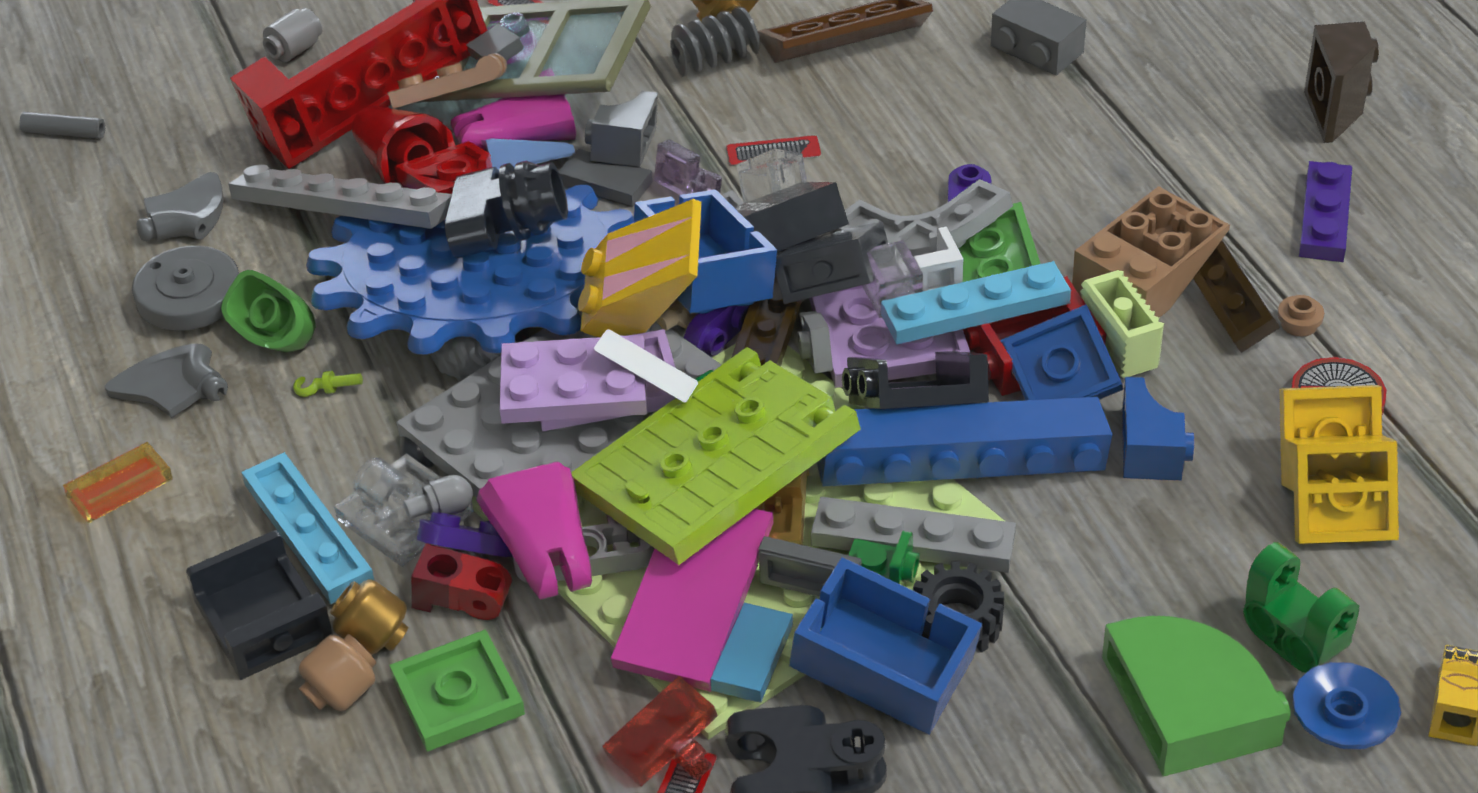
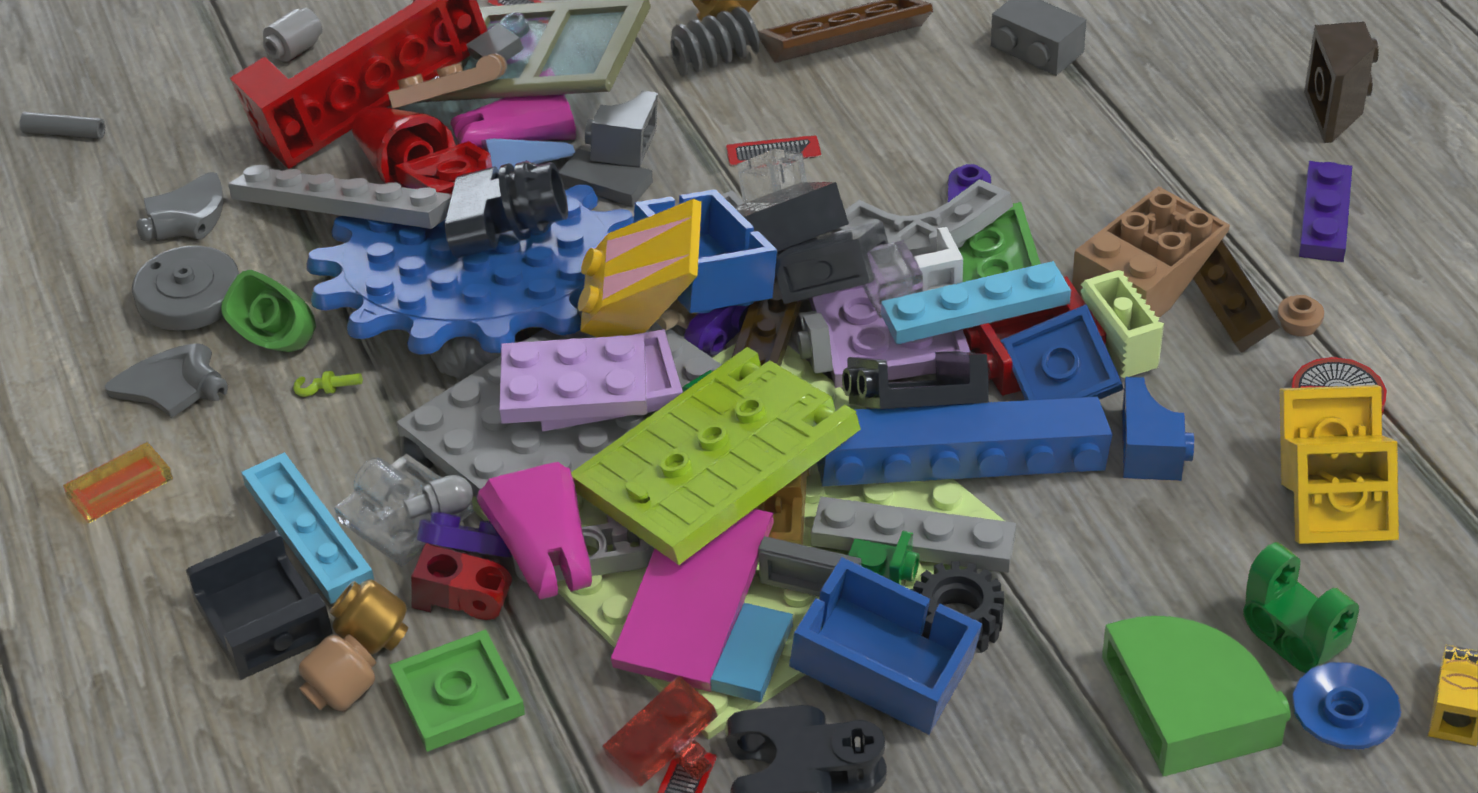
white sticker [594,329,698,402] -> none
clear purple plate [654,139,722,195] -> none

